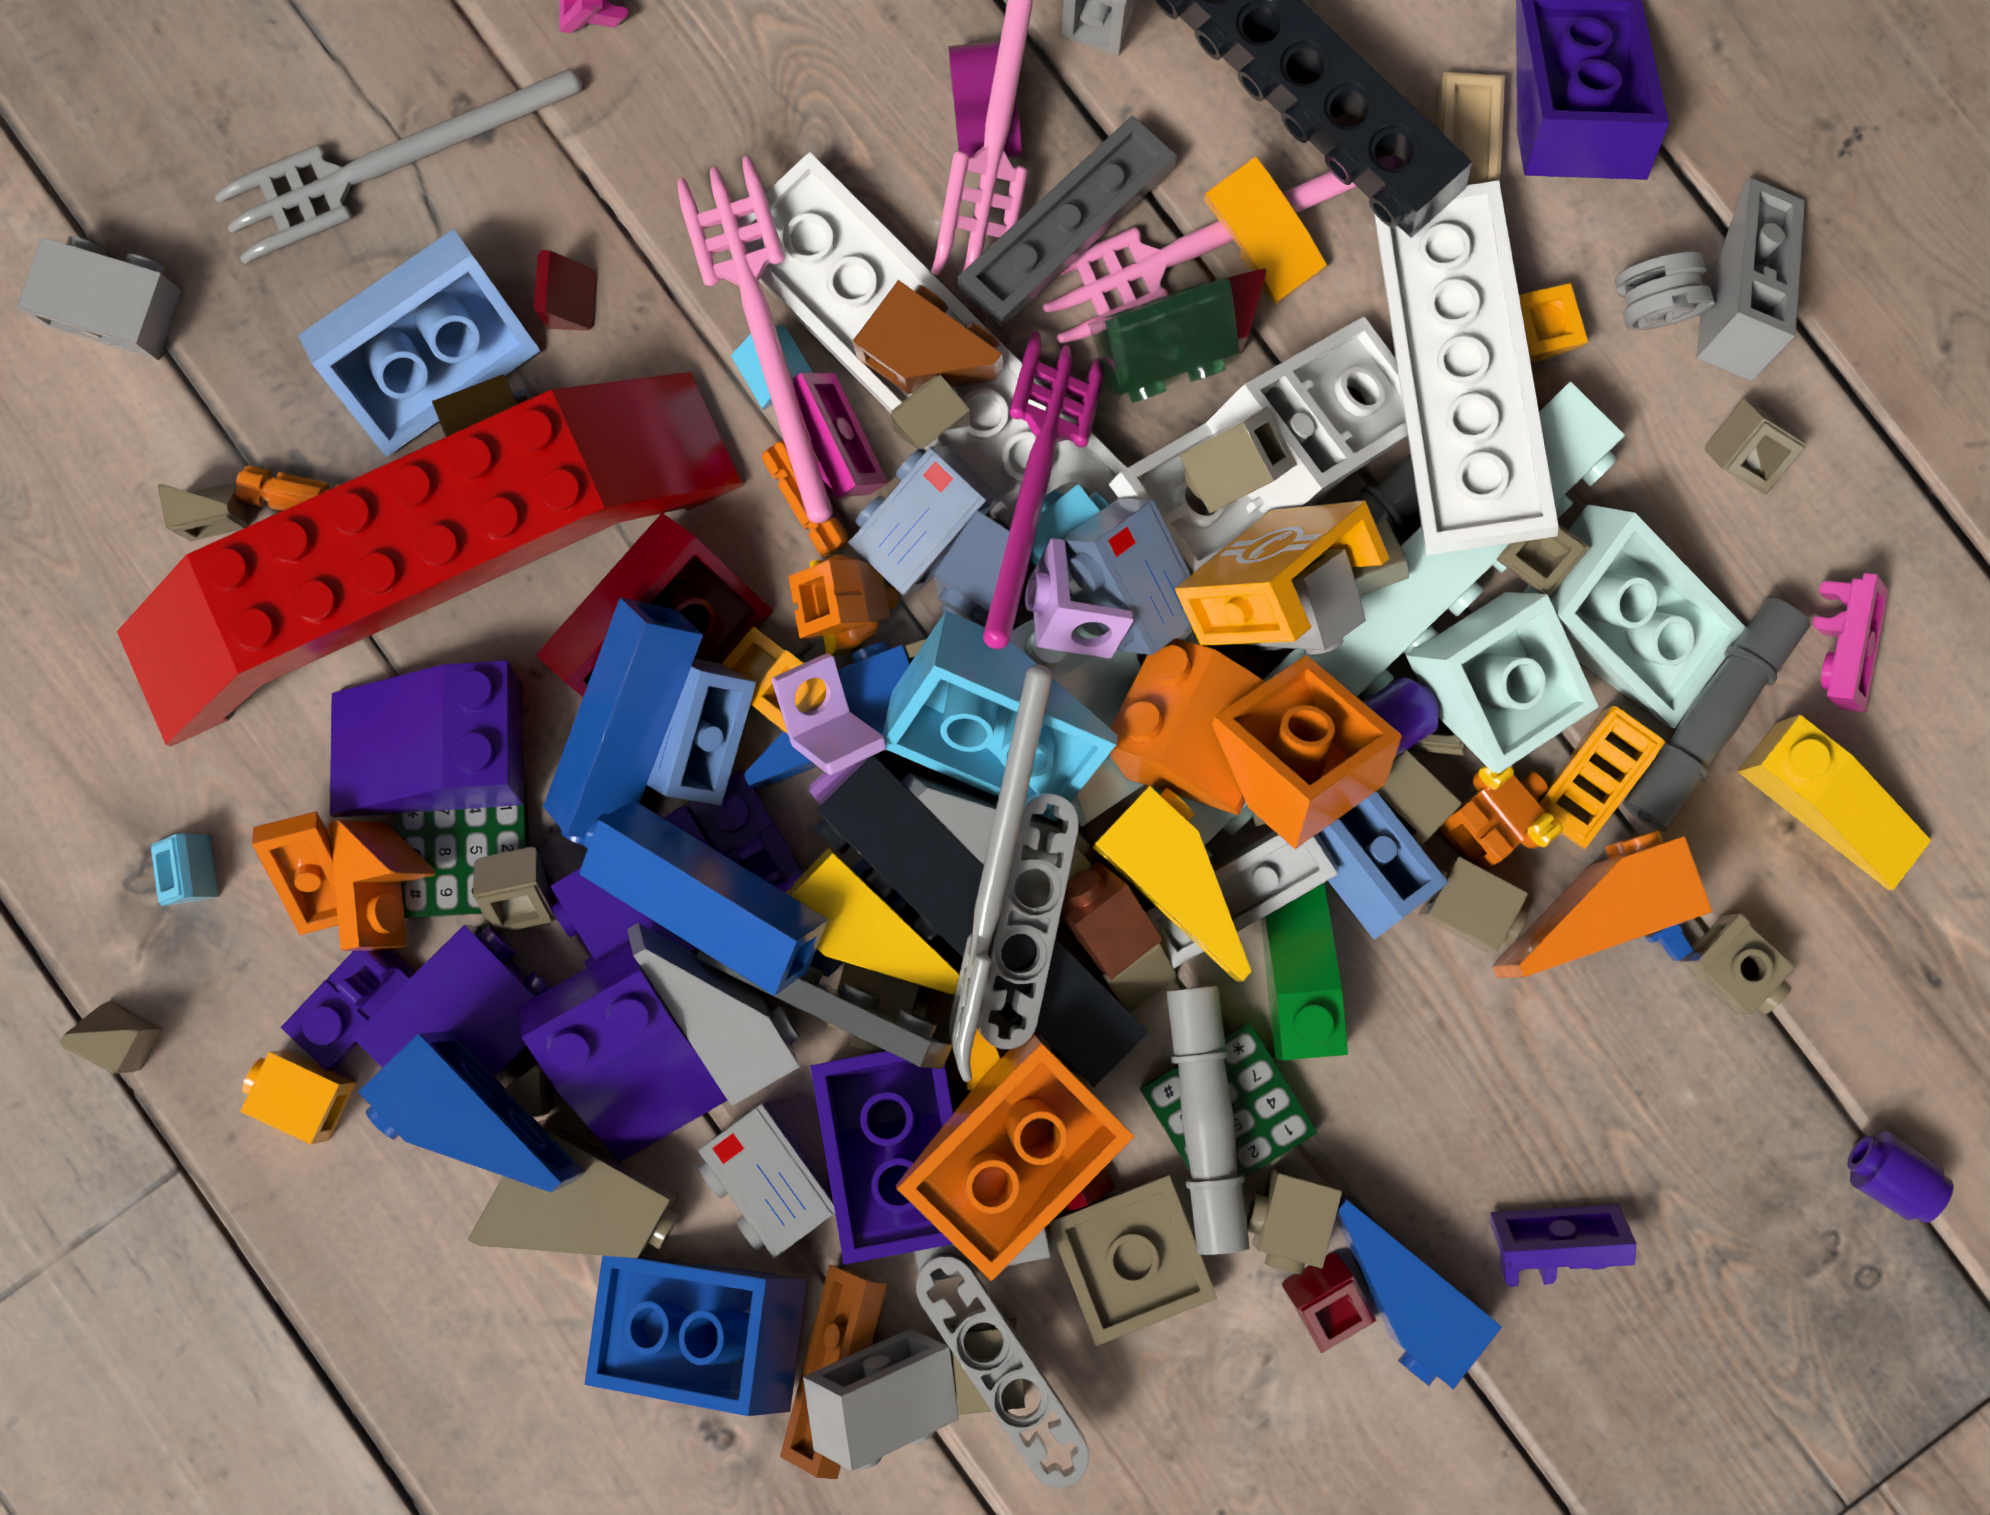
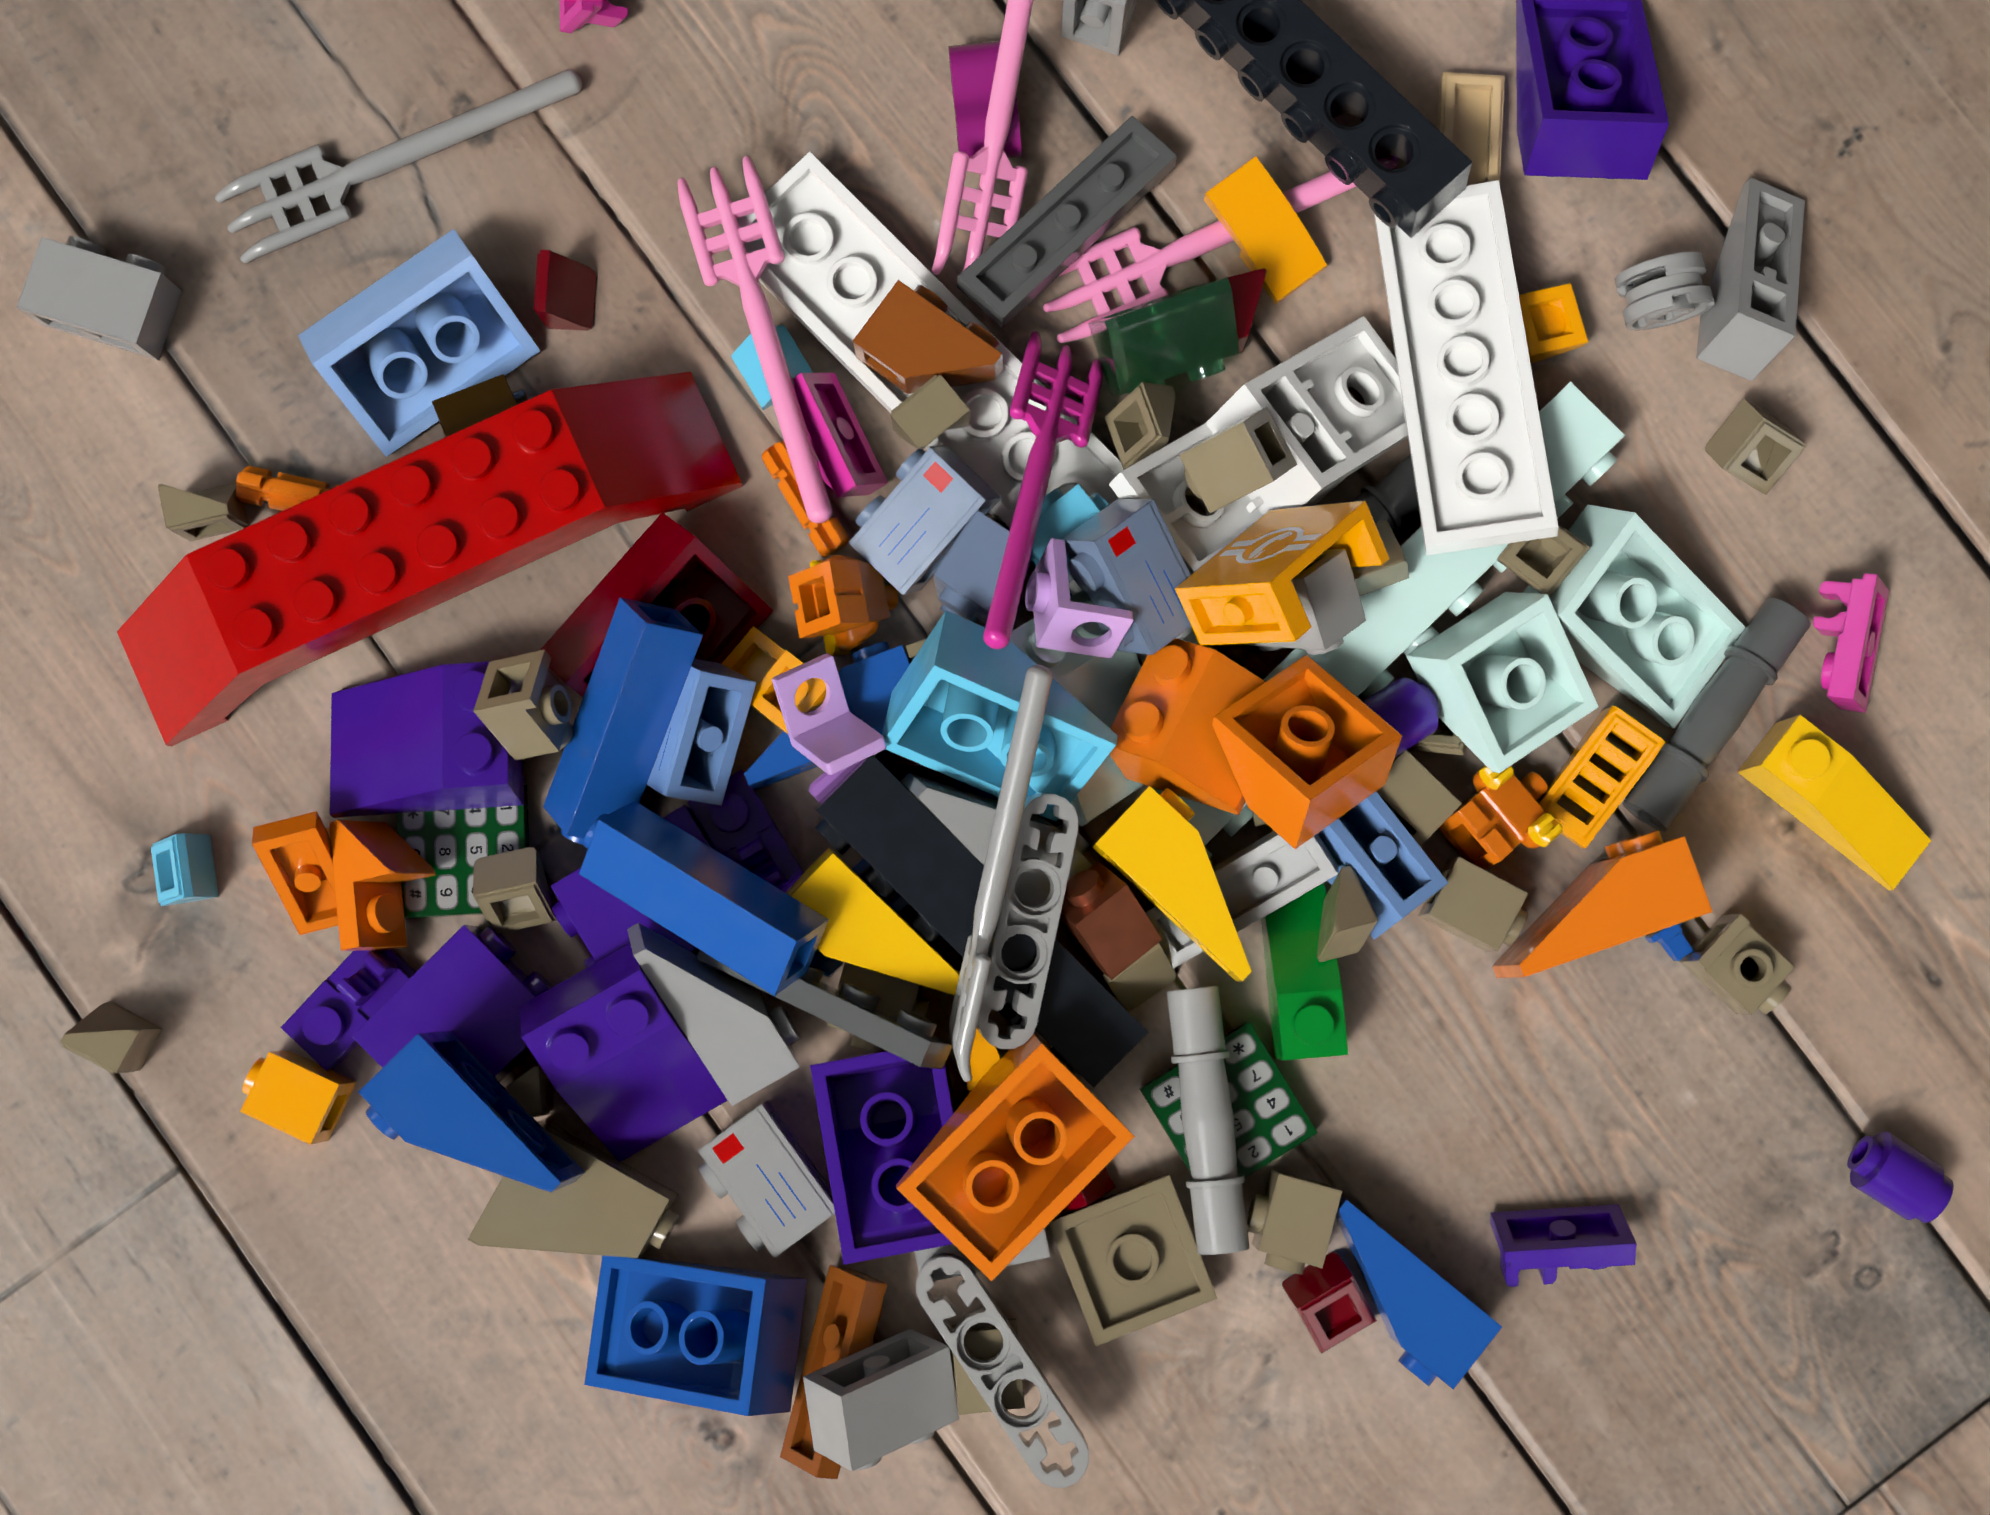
none -> dark tan brick [473,649,574,760]
none -> dark tan slope [1105,382,1176,470]
none -> dark tan slope [1317,866,1378,962]

